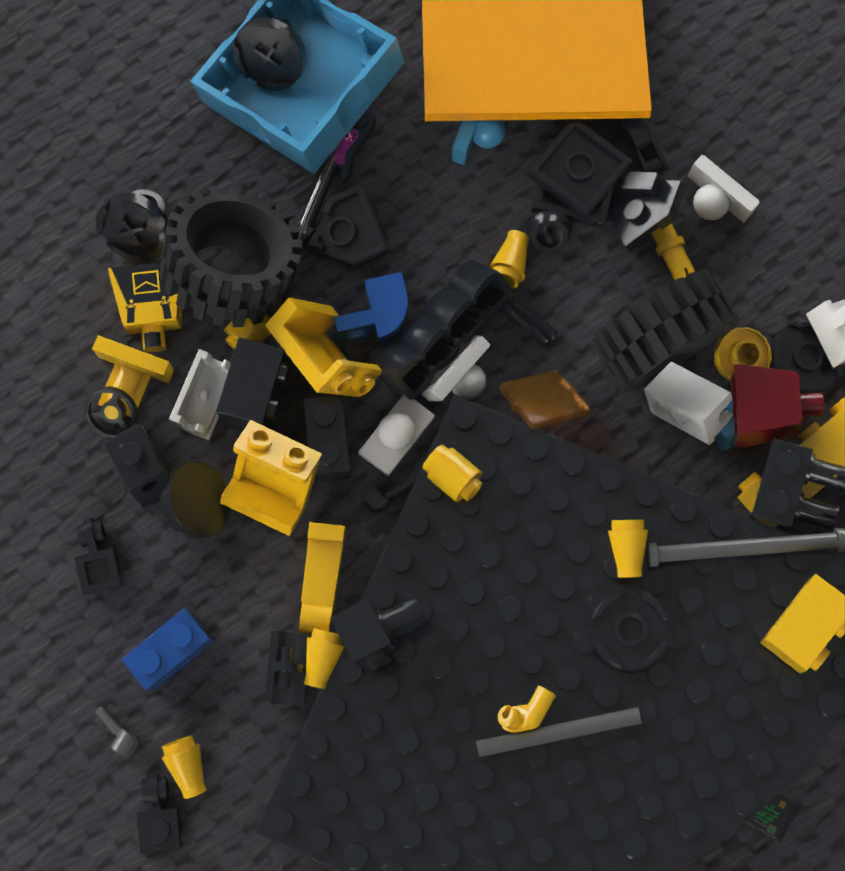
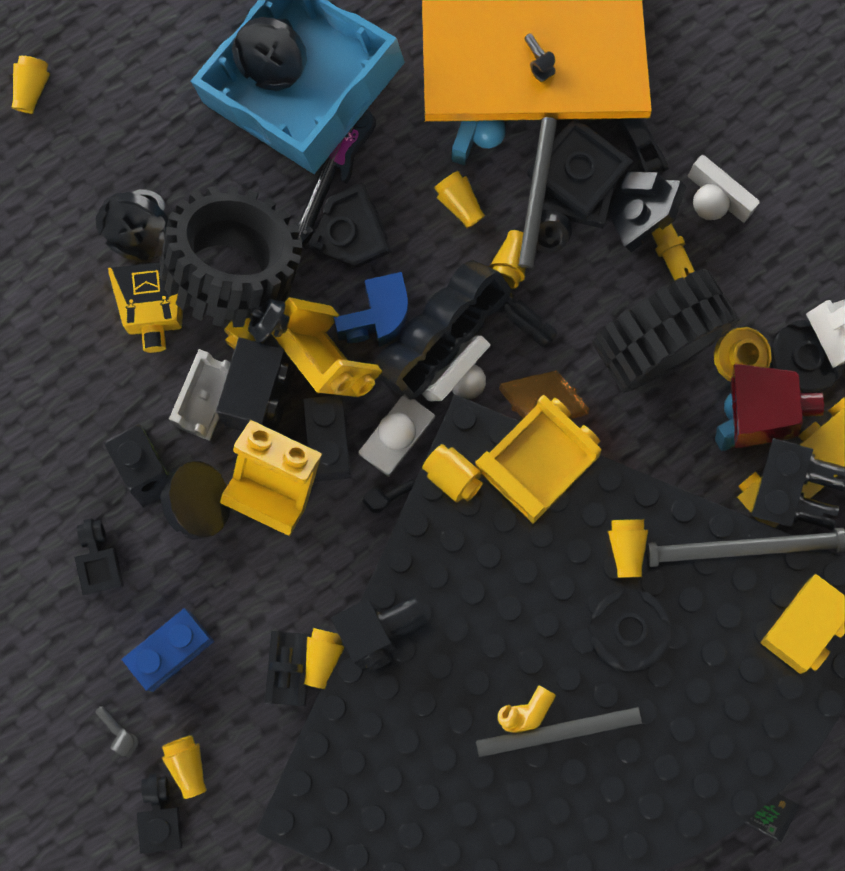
yellow piece [85,335,174,439] -> none
yellow leg [299,522,346,634] -> none
white hinge [644,362,733,445] -> none
none -> yellow cone [11,56,50,114]
none -> black hat [248,298,289,343]
none -> yellow cone [434,171,485,229]
none -> yellow panel [475,395,602,524]
none -> dark grey bar [518,117,557,269]
none -> black hand [524,34,555,82]

